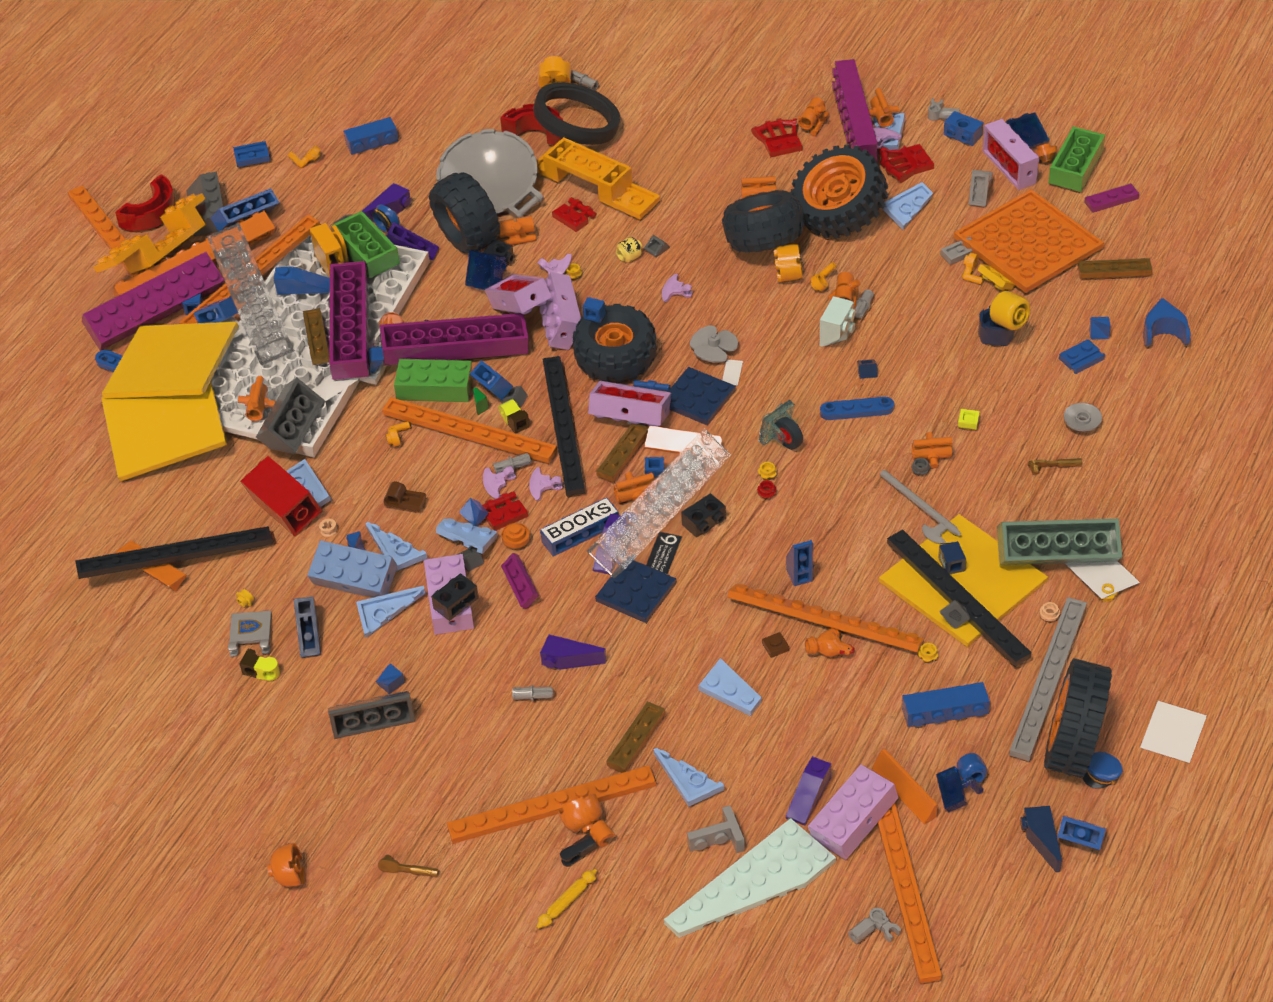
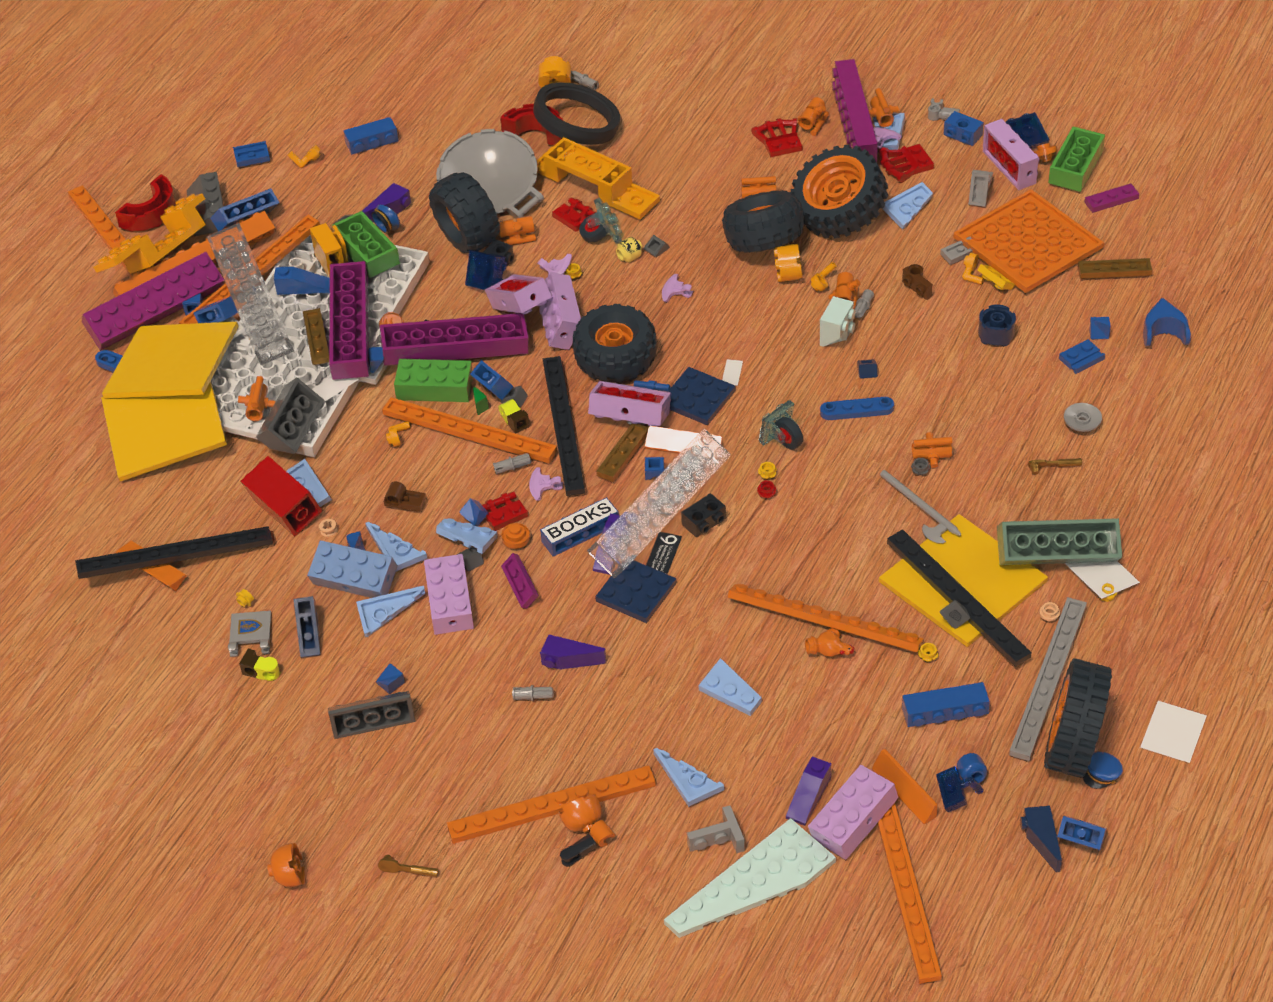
dark purple slope [385,222,439,260] -> none
black brick [431,573,479,621] -> none
lavender piece [483,466,516,499] -> none
yellow wheel [536,869,597,929] -> none
blue slope [583,297,606,323] -> none
pearl gold plate [606,701,666,773] -> none
orange pin [614,472,655,507] -> none
light grey piece [690,325,738,362] -> none
reddish brown plate [762,632,789,658] -> none
blue slope [786,540,813,586] -> none
light grey bar [848,907,901,944] -> none
dark blue brick [938,541,966,574] -> none
neon yellow plate [958,409,980,430] -> none
yellow head [989,291,1031,330] -> none
none -> clear light blue plate [579,197,622,244]
none -> reddish brown plate [902,264,933,300]

